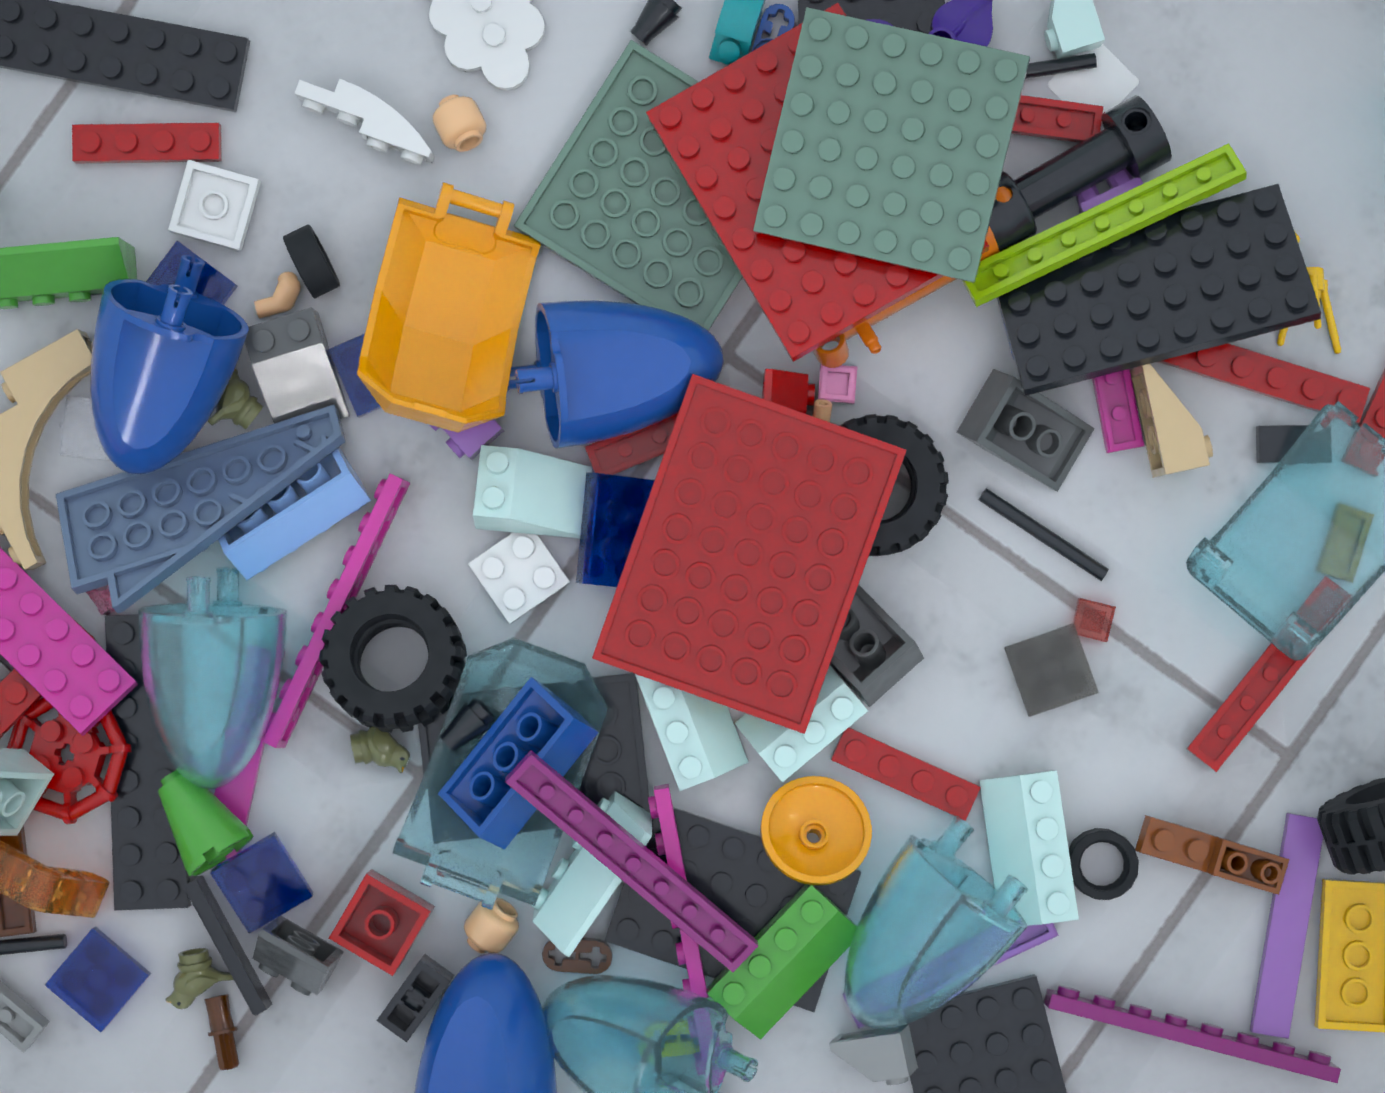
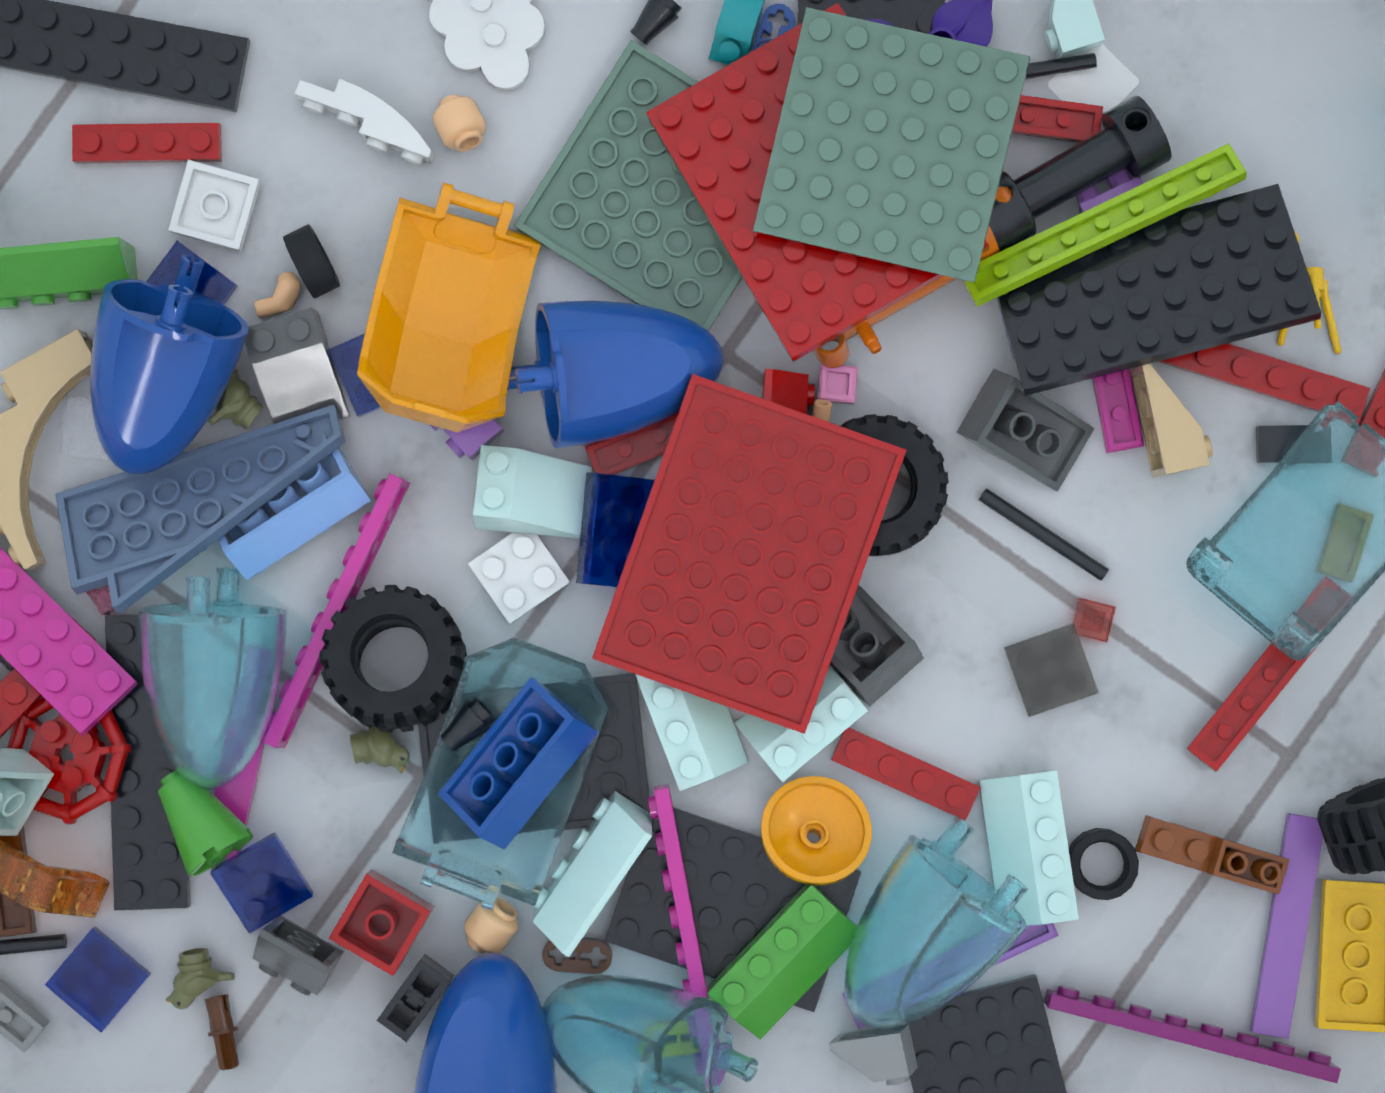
black tile [184,875,273,1016] -> none
magenta plate [505,750,759,972] -> none

